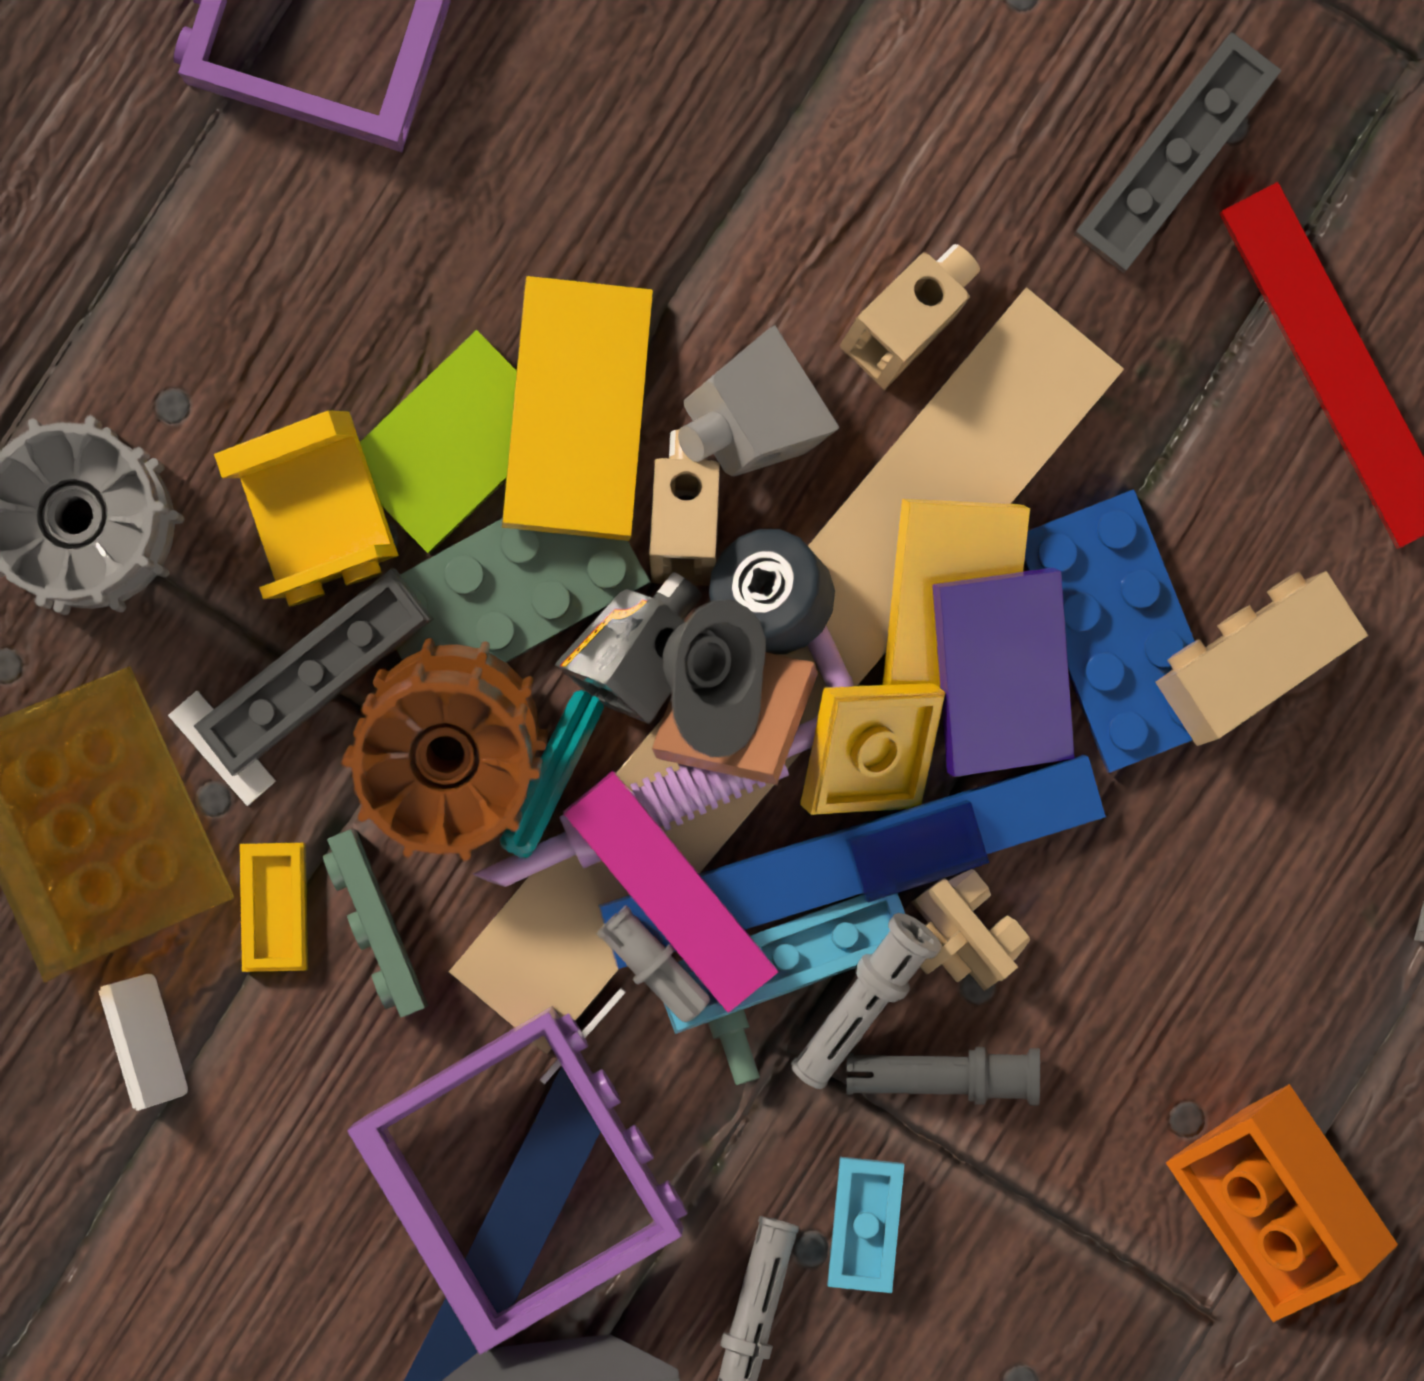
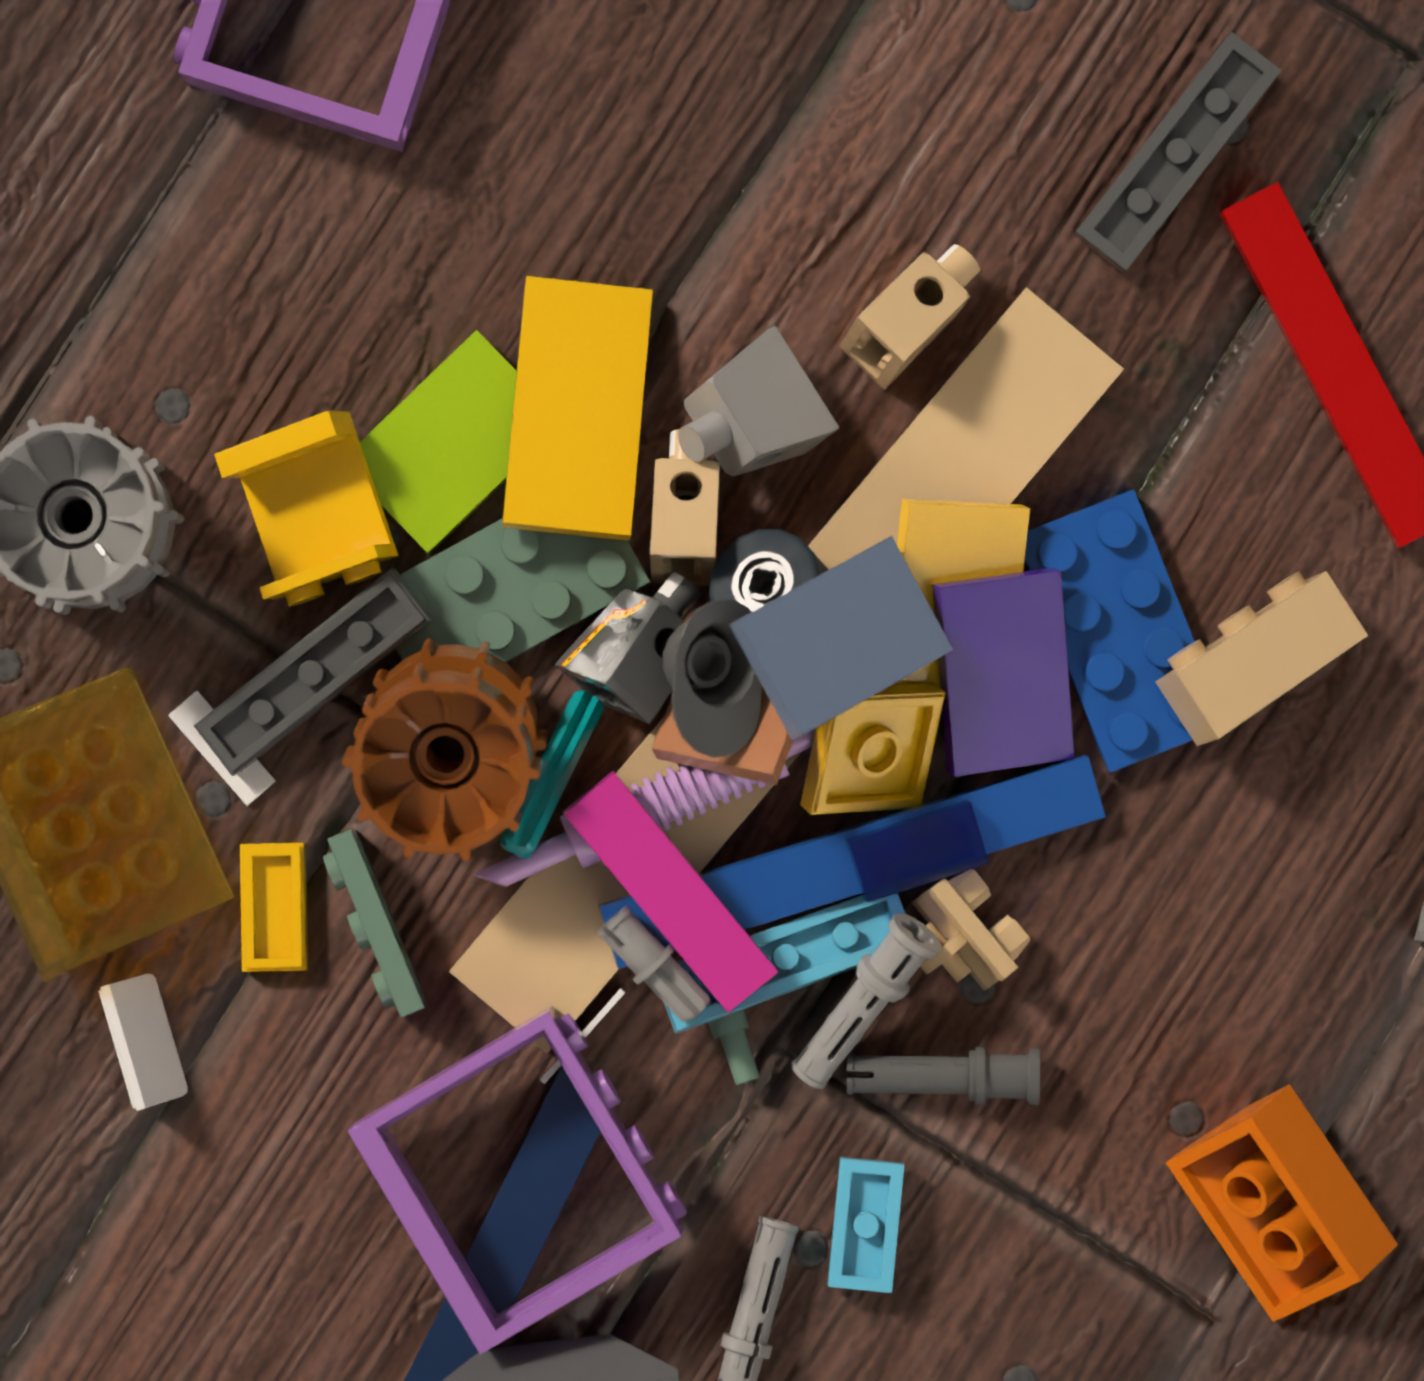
none -> sand blue tile [729,536,953,740]

